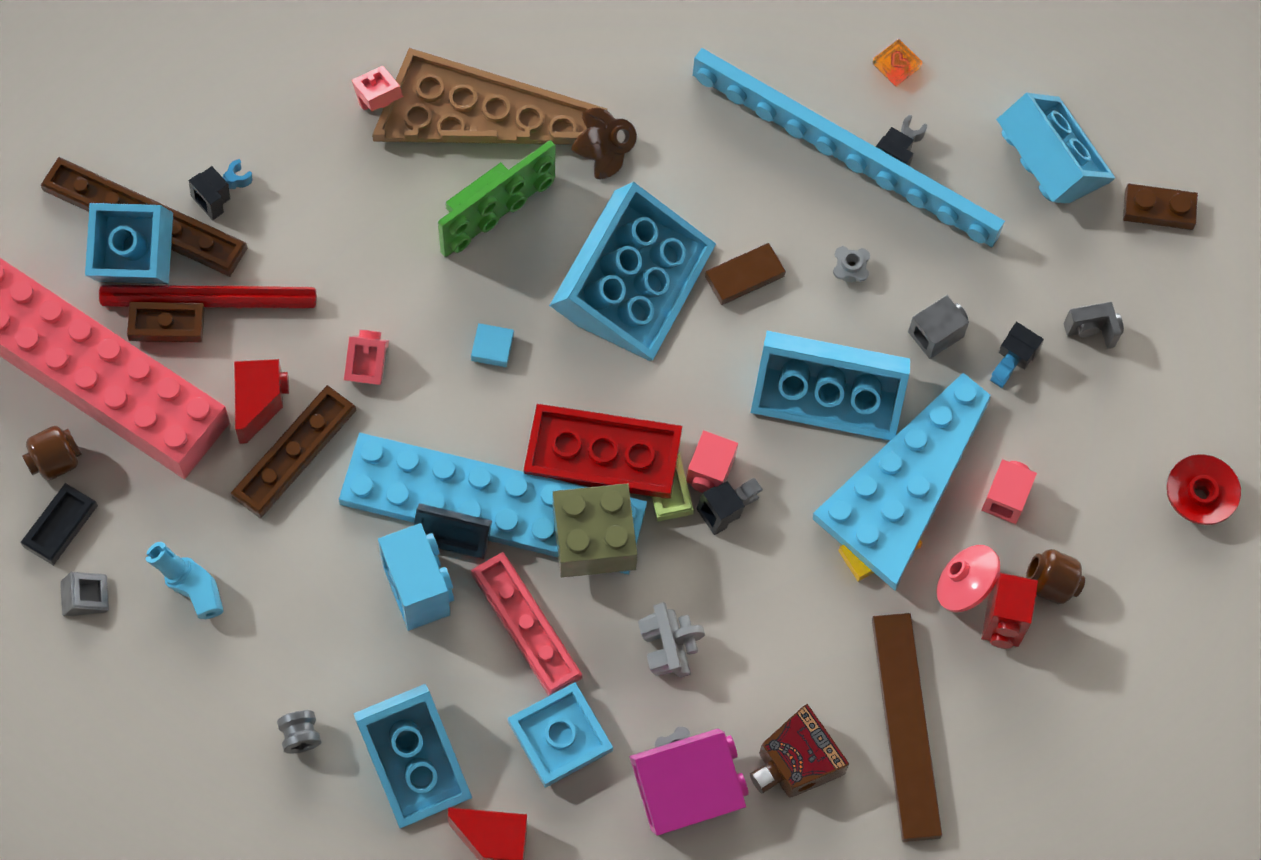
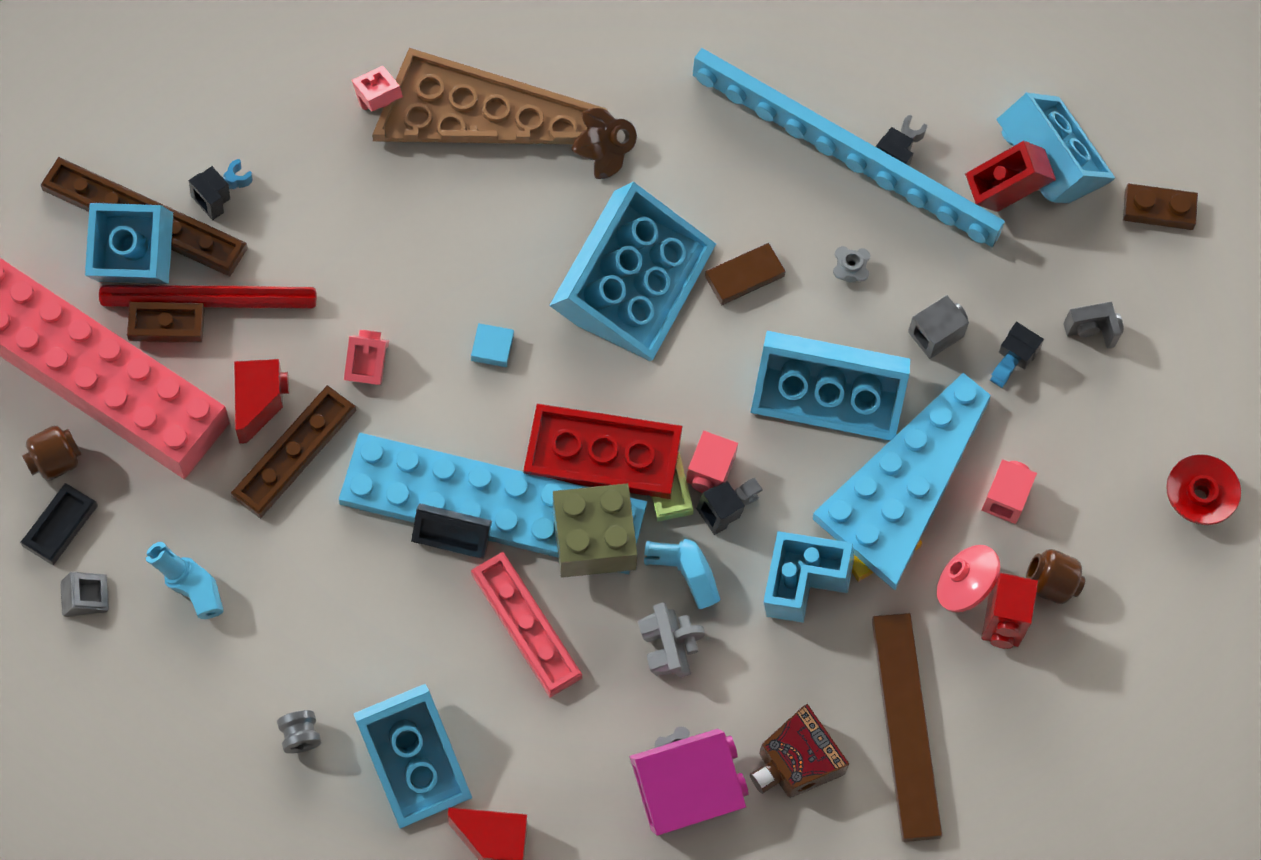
medium azure brick [378,523,454,631] -> none
bright green bracket [438,140,556,257] -> none
medium azure plate [508,682,613,788] -> none
clear orange tile [872,39,922,87] -> none
none -> medium azure arm [644,539,721,609]
none -> medium azure brick [763,531,854,623]
none -> red brick [965,141,1056,212]

